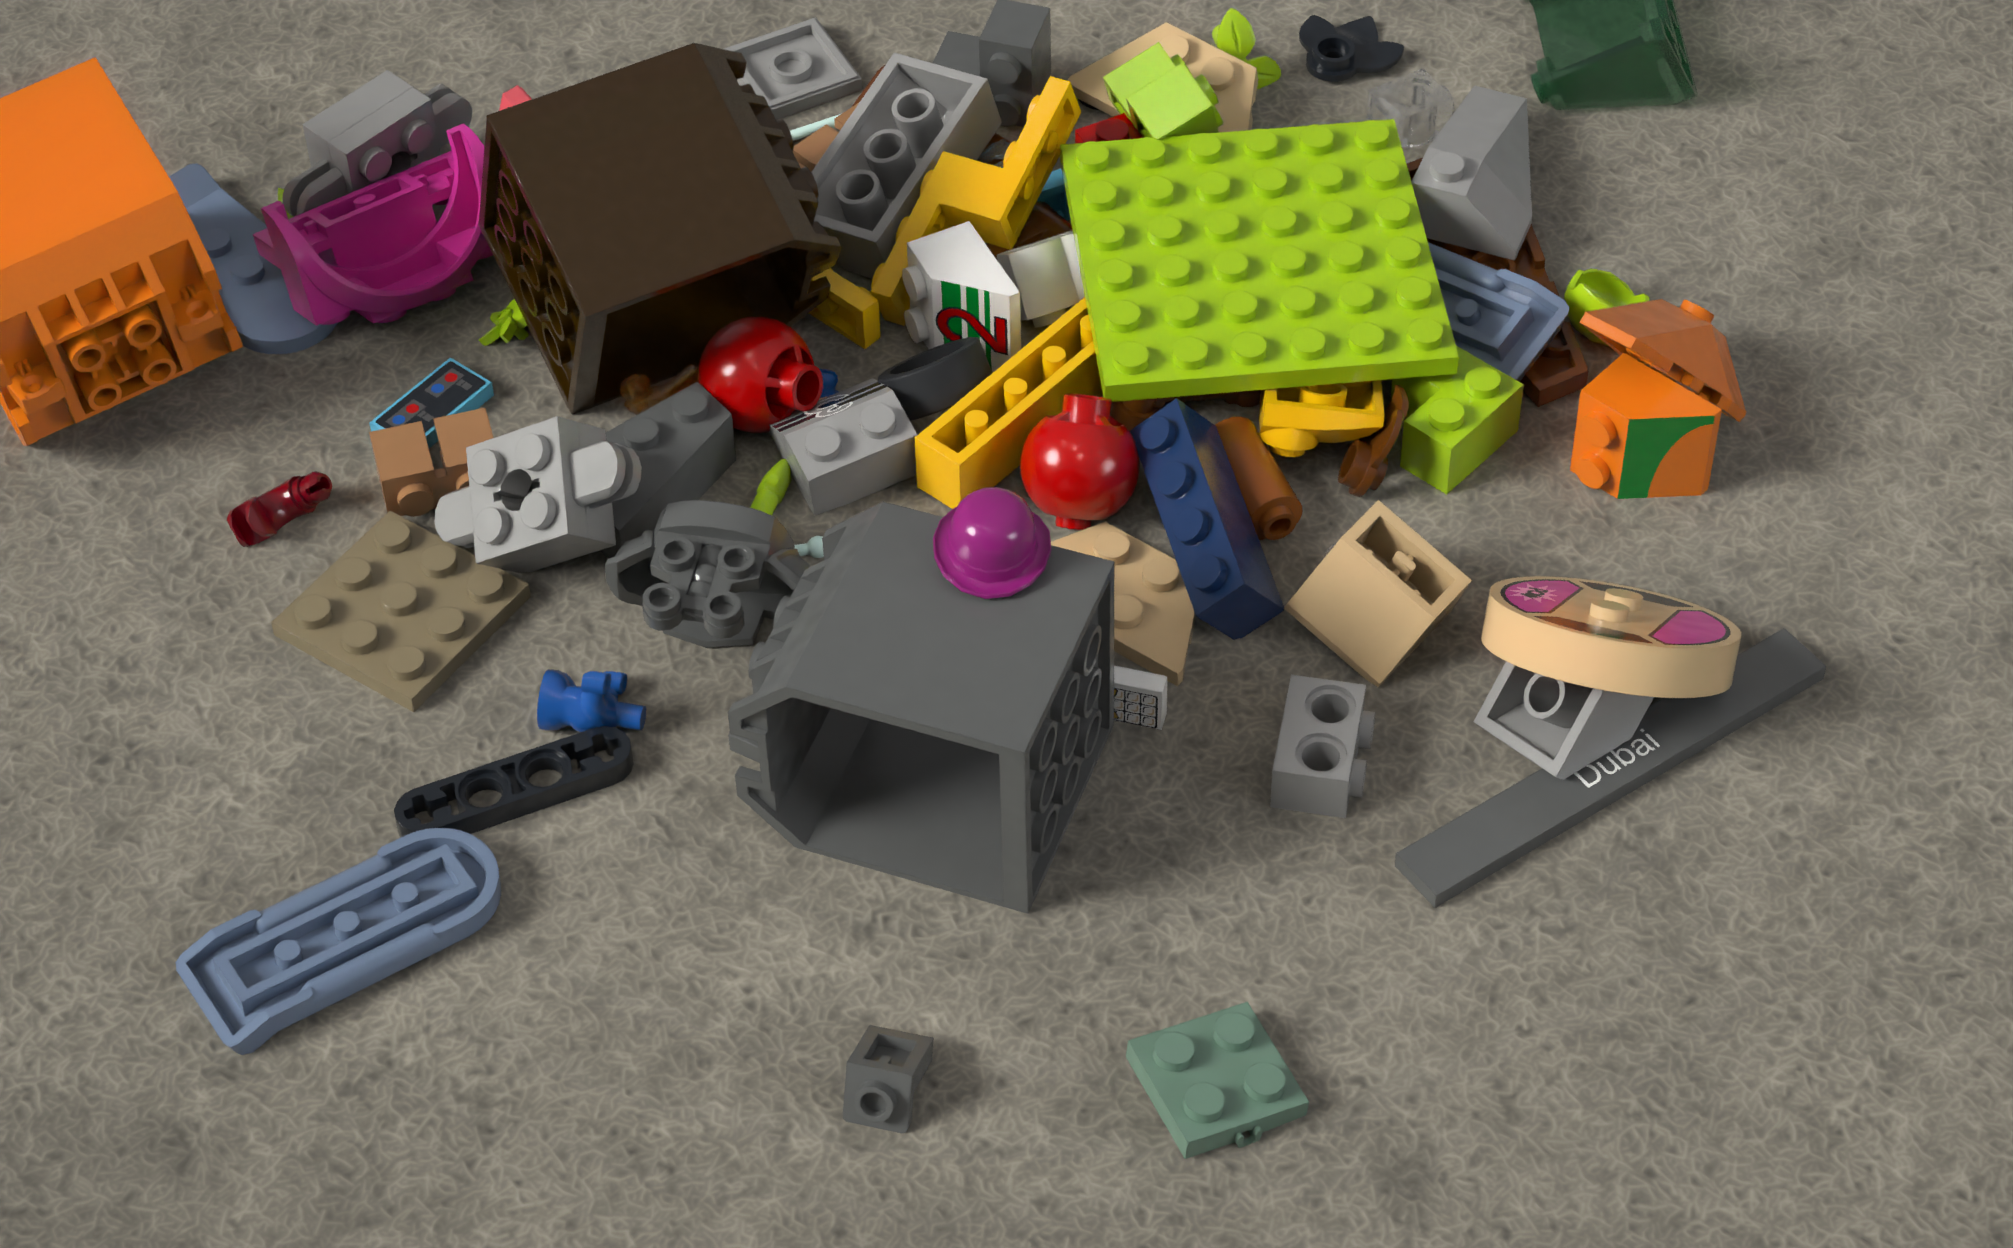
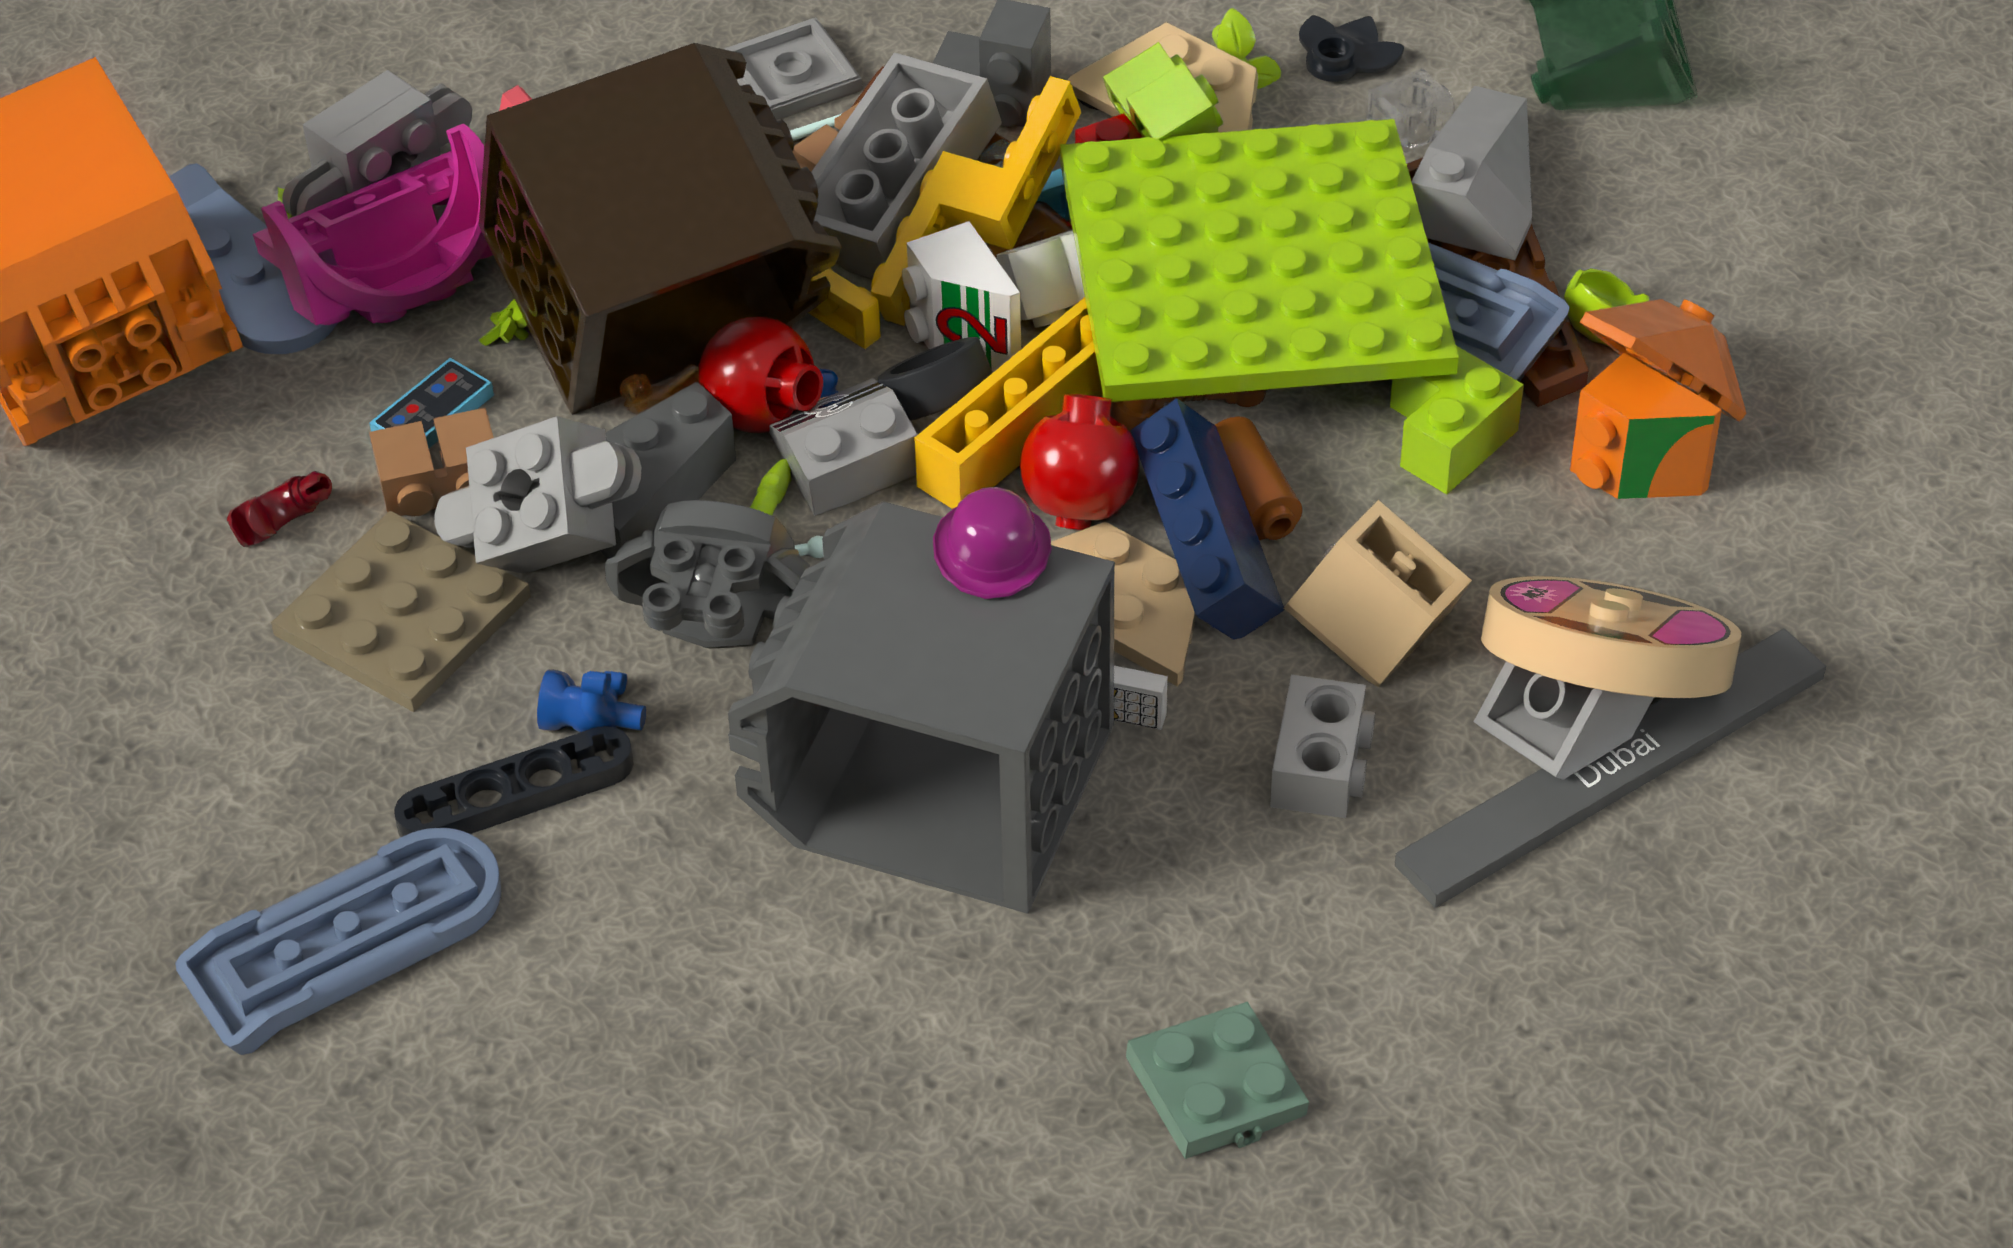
dark grey bracket [843,1025,934,1133] -> none
yellow slope [1259,380,1385,457] -> none
reddish brown plate [1338,385,1409,498] -> none

